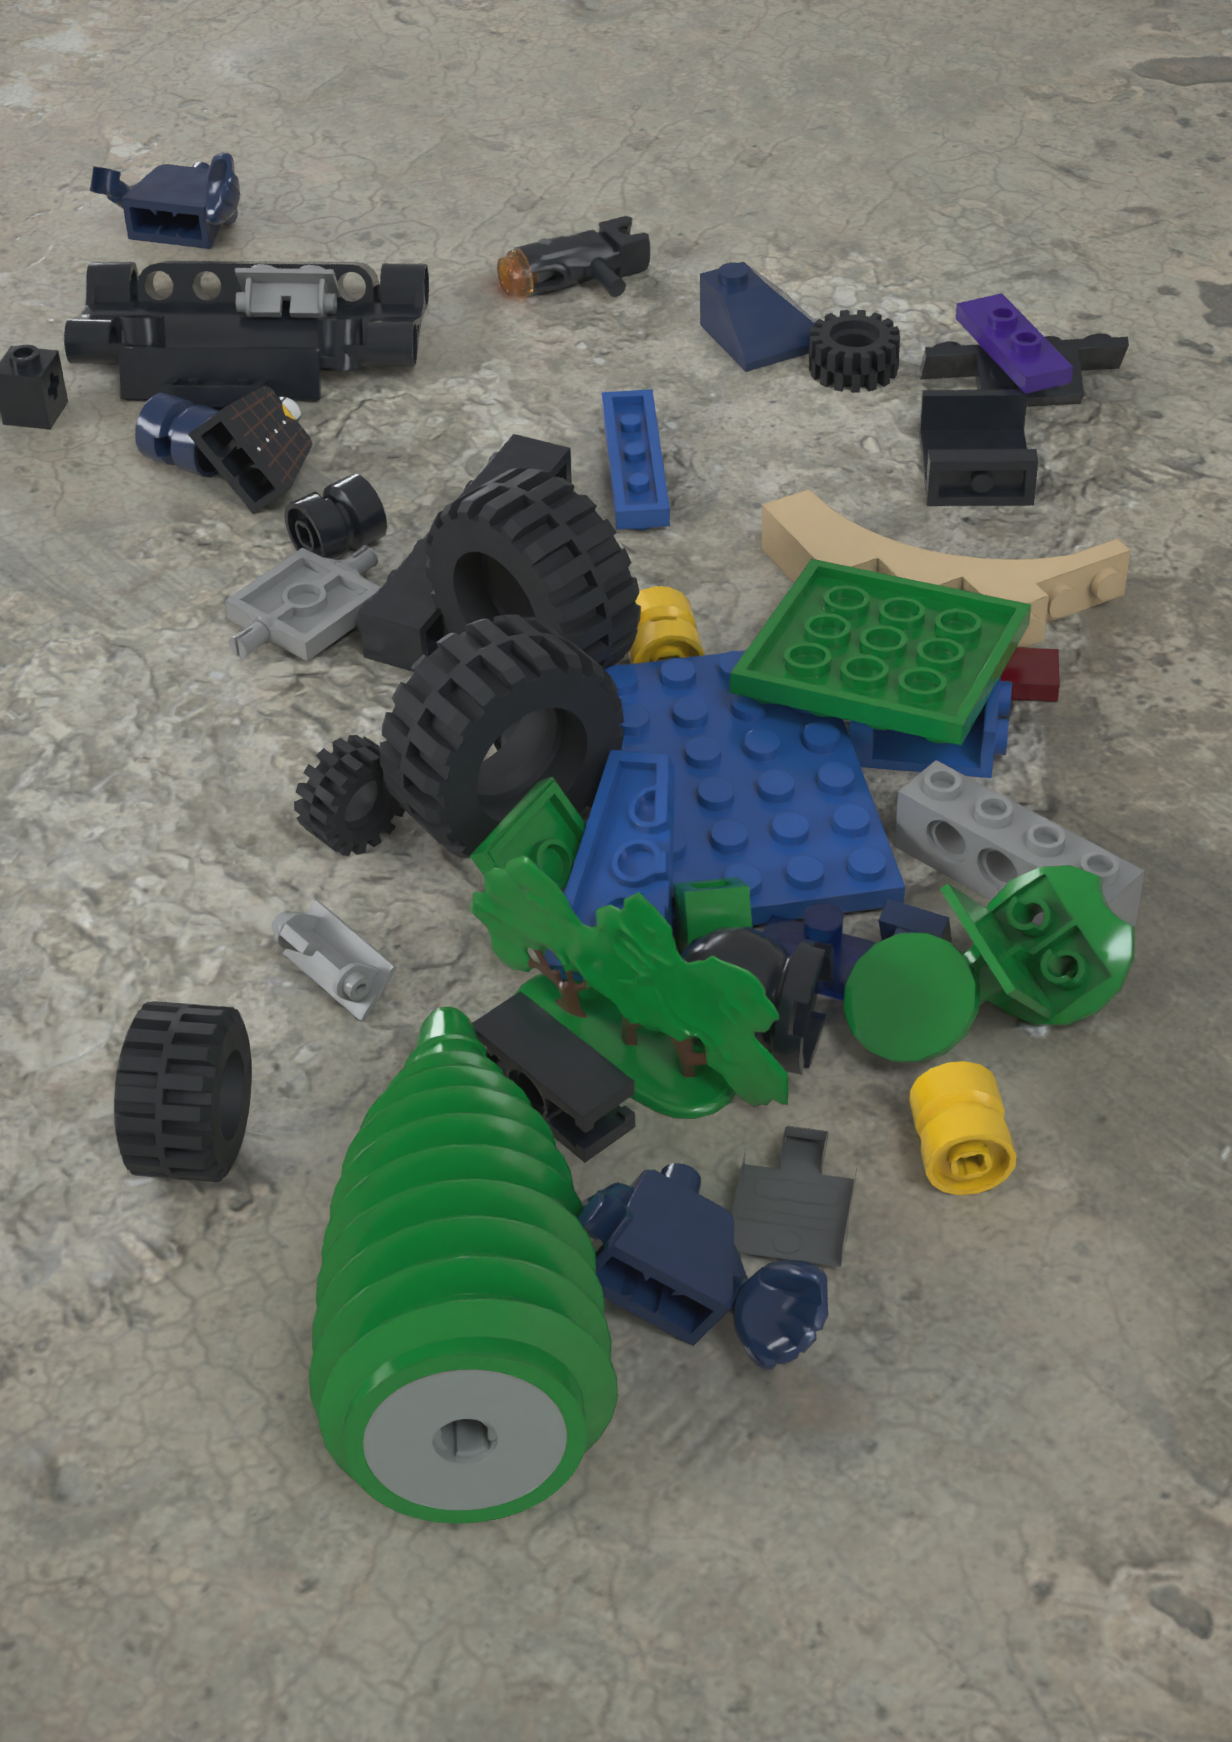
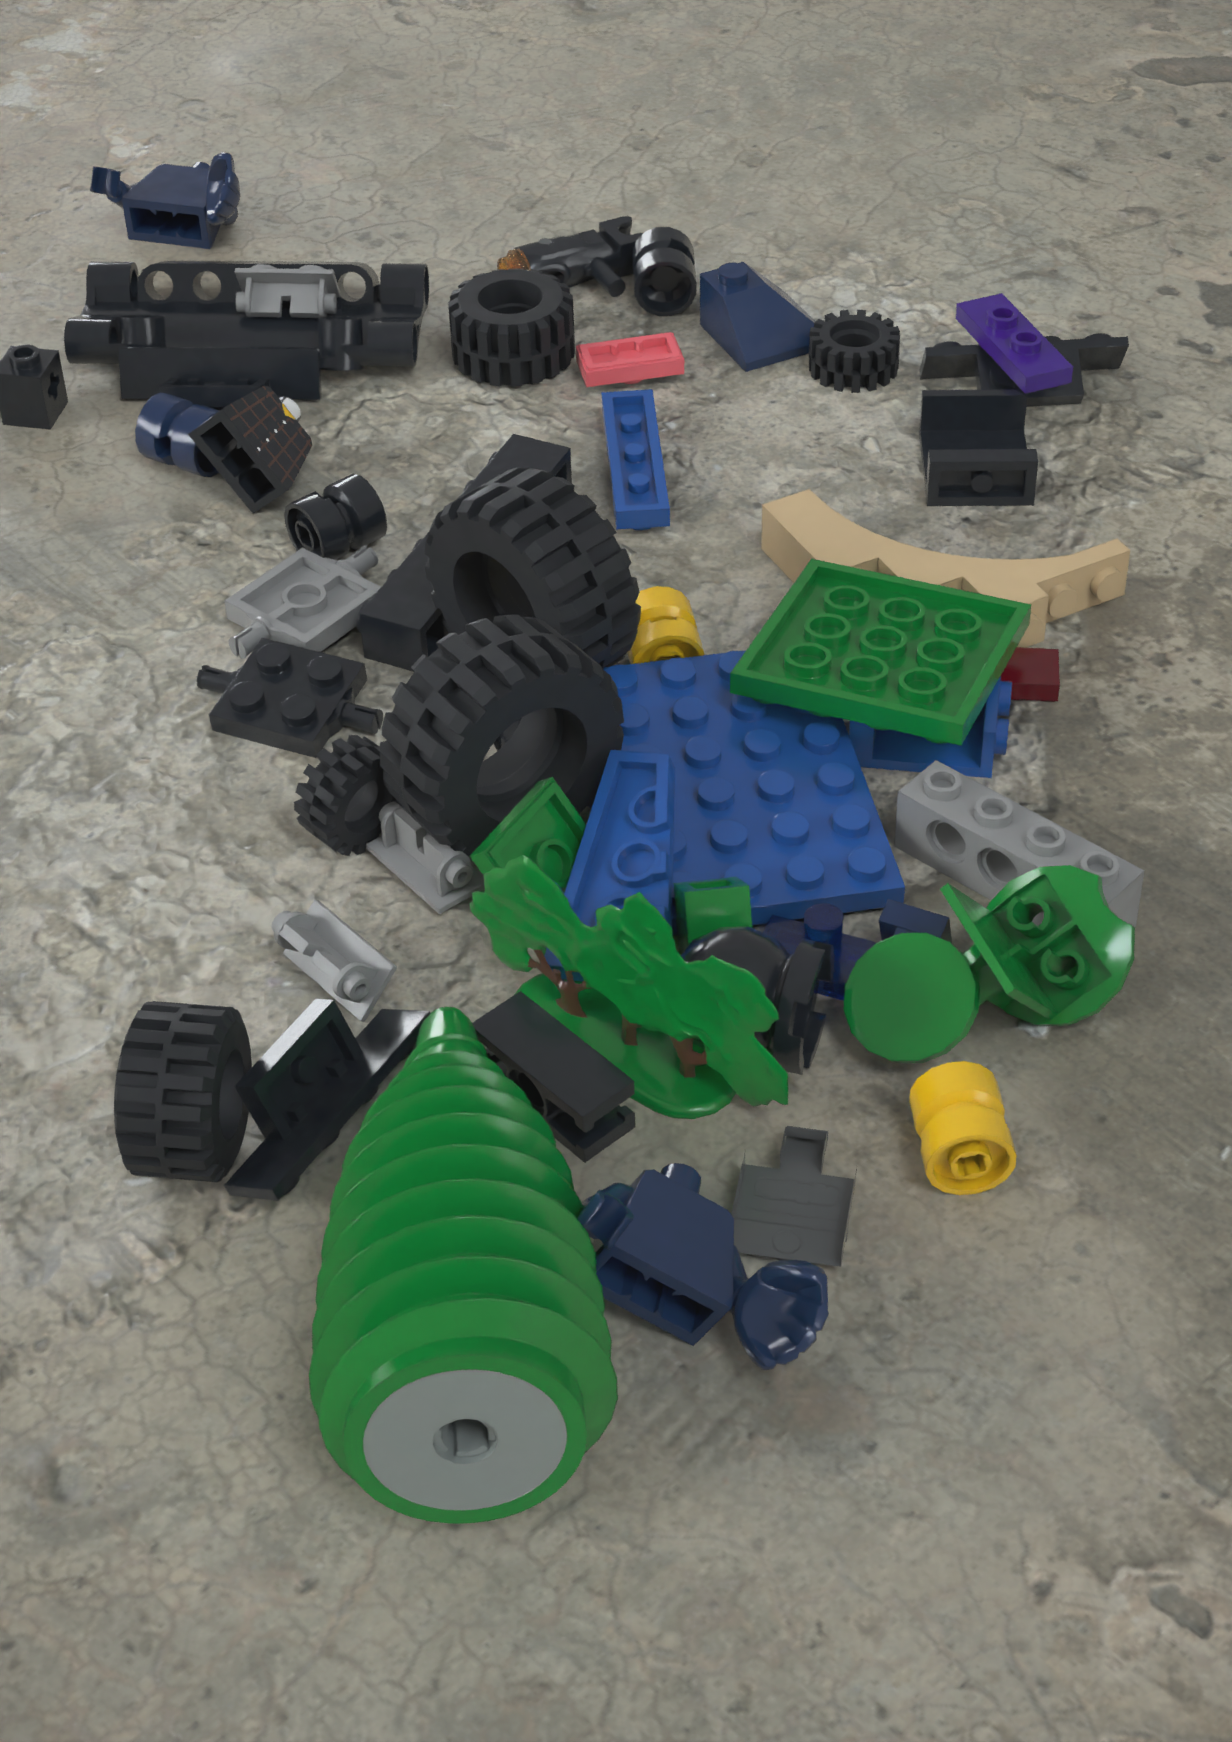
none -> black plate [197,638,383,758]
none -> black bracket [224,999,430,1201]
none -> light grey hinge [366,802,485,914]
none -> black tyre [448,268,575,387]
none -> coral plate [576,332,684,388]
none -> black wheel [632,227,697,317]

